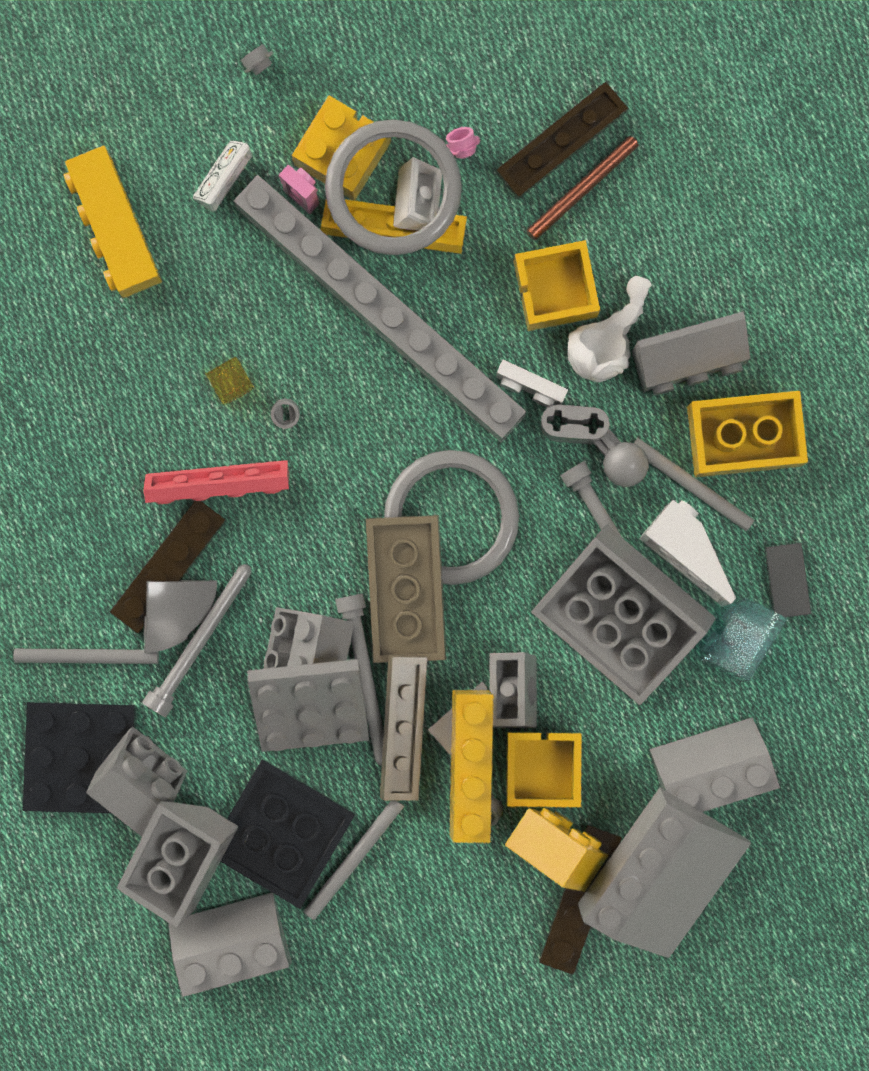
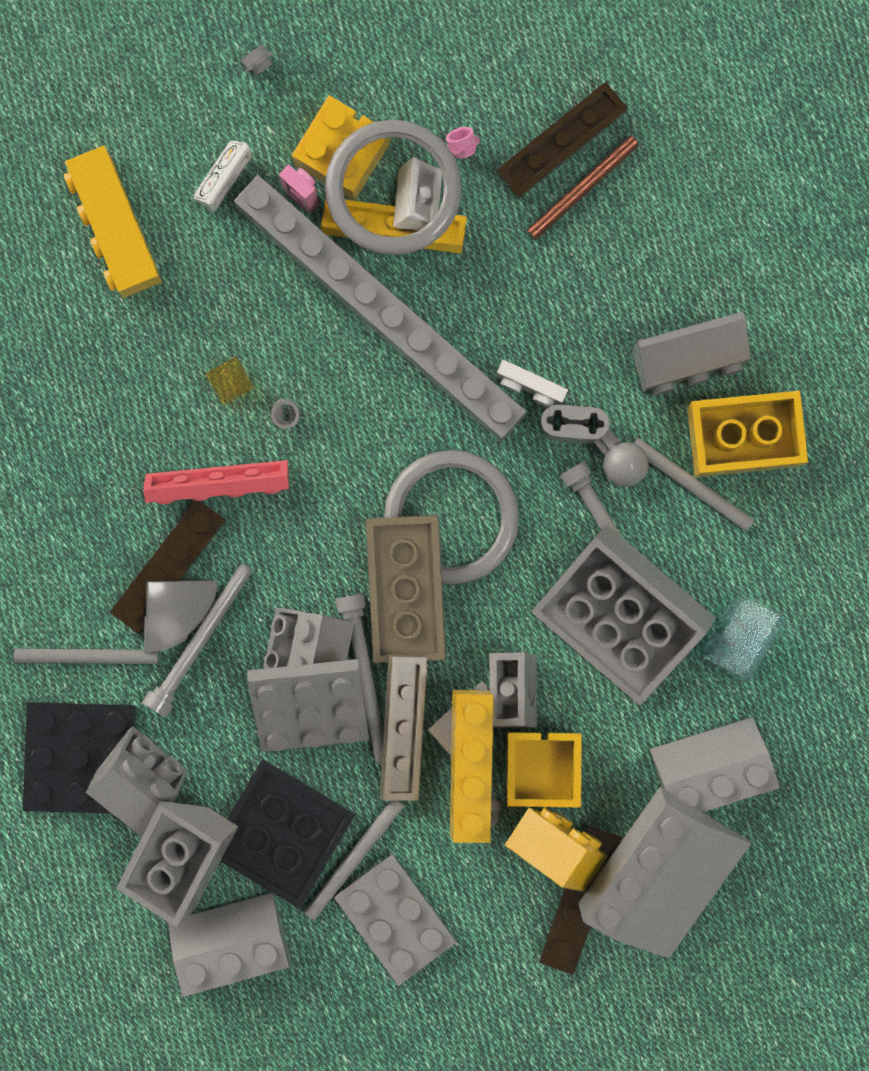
yellow piece [514,240,600,331] -> none
white hair [567,276,652,382] -> none
white slope [639,500,736,607] -> none
dark grey tile [764,543,811,619] -> none
none -> light grey plate [334,853,457,986]

